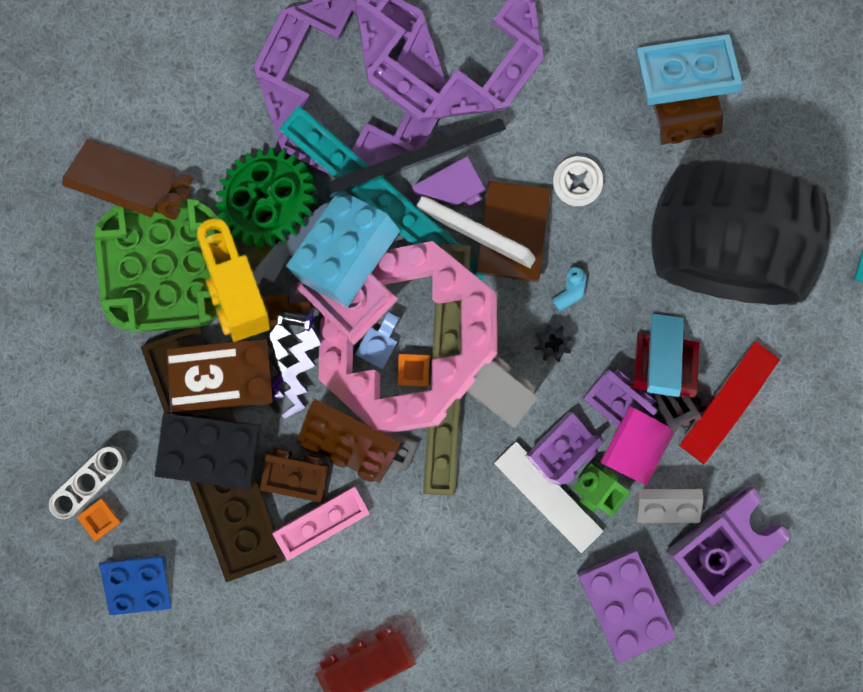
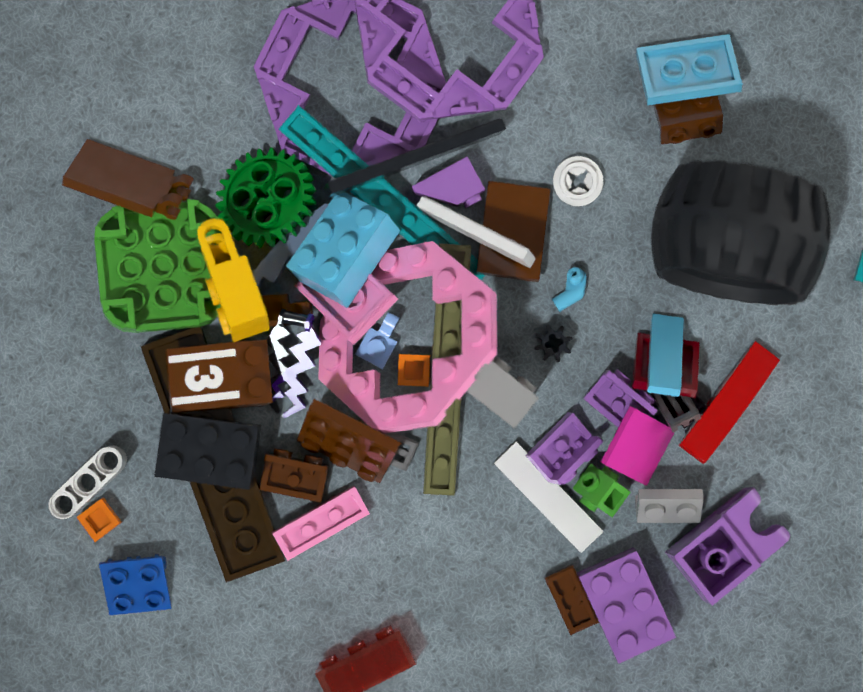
none -> reddish brown plate [544,564,599,635]

